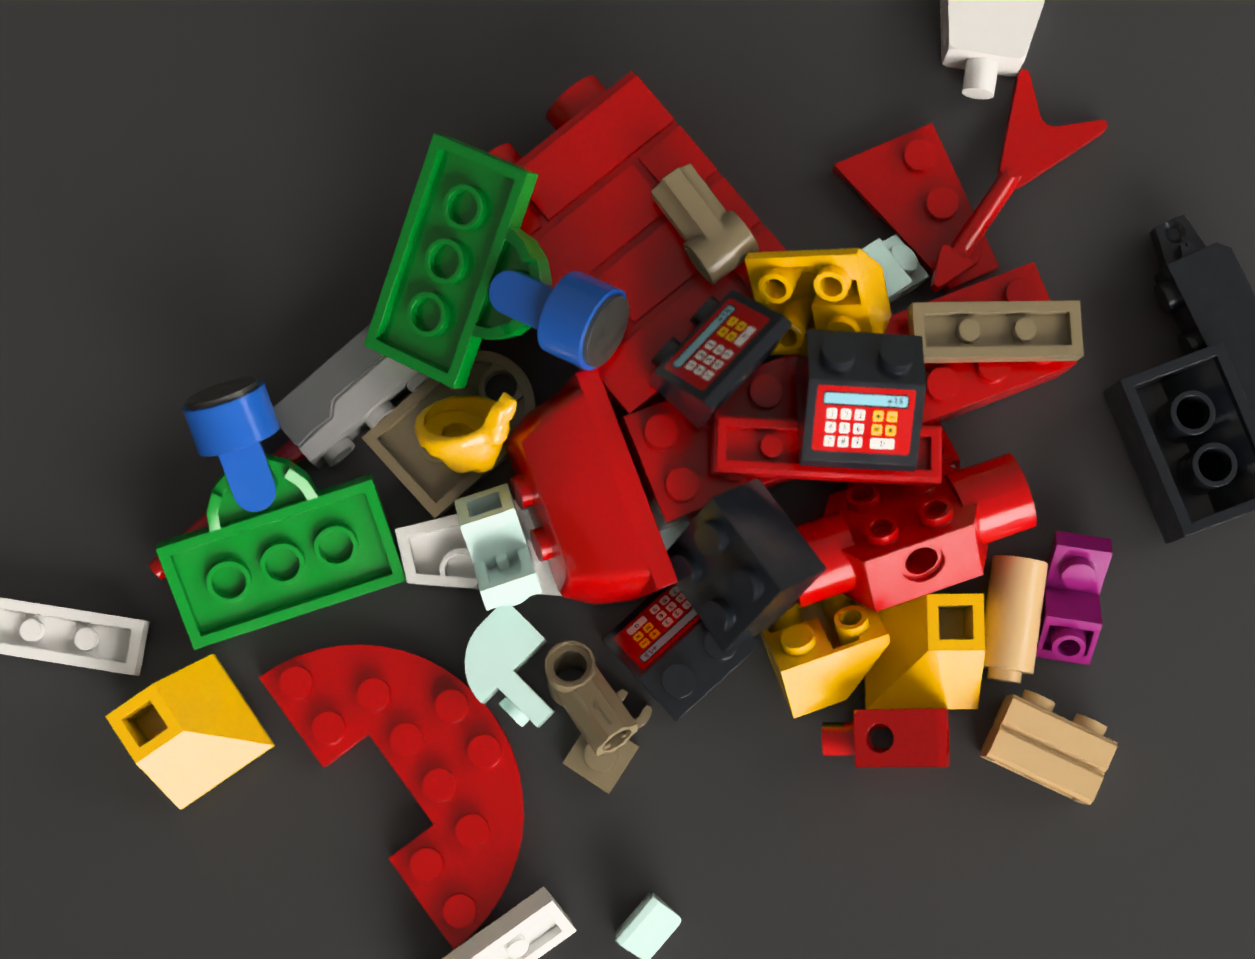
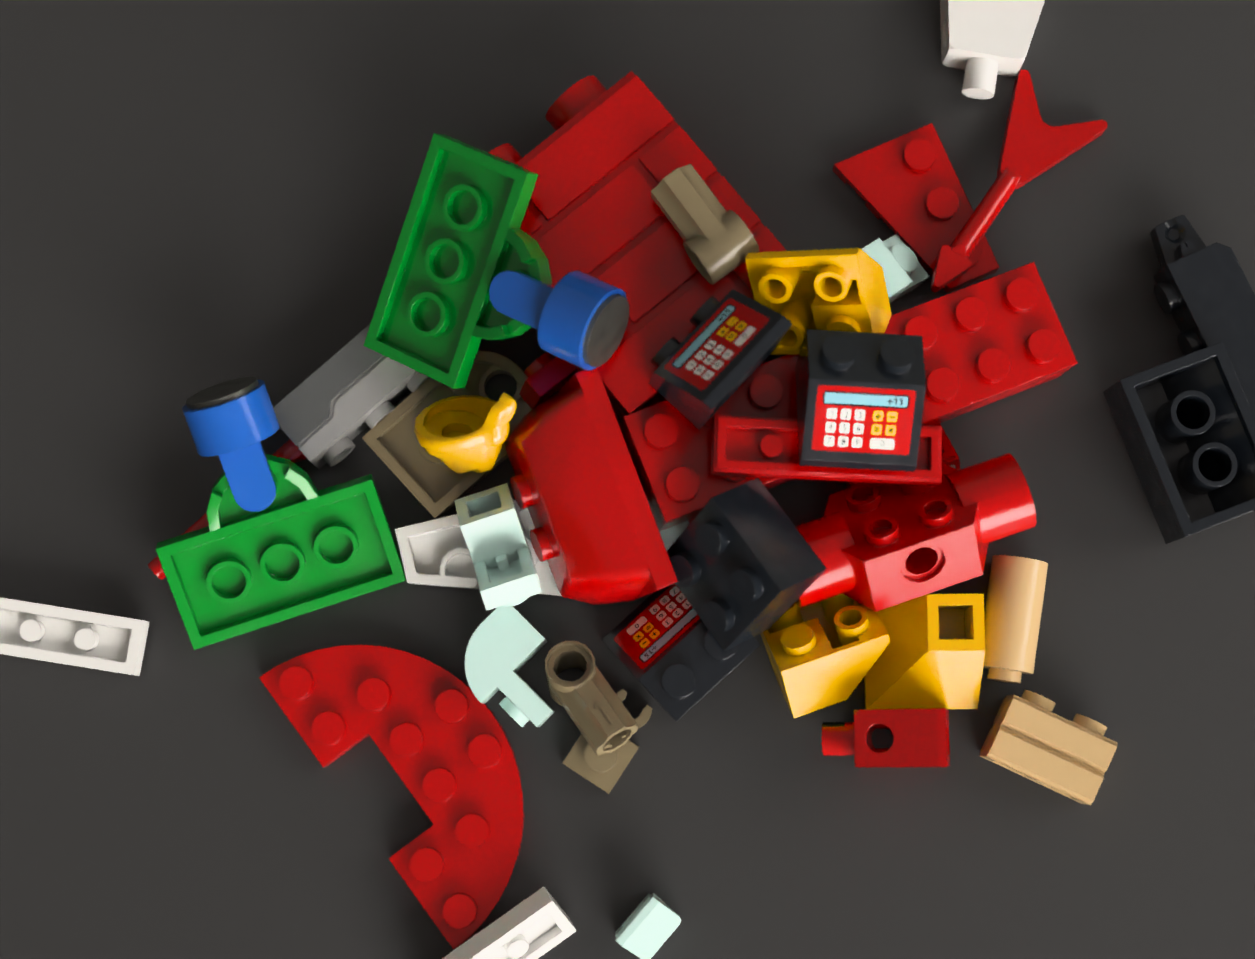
yellow slope [105,654,275,810] -> none
dark tan plate [907,300,1084,363] -> none
magenta slope [1036,531,1113,665] -> none
none -> red plate [519,352,580,409]

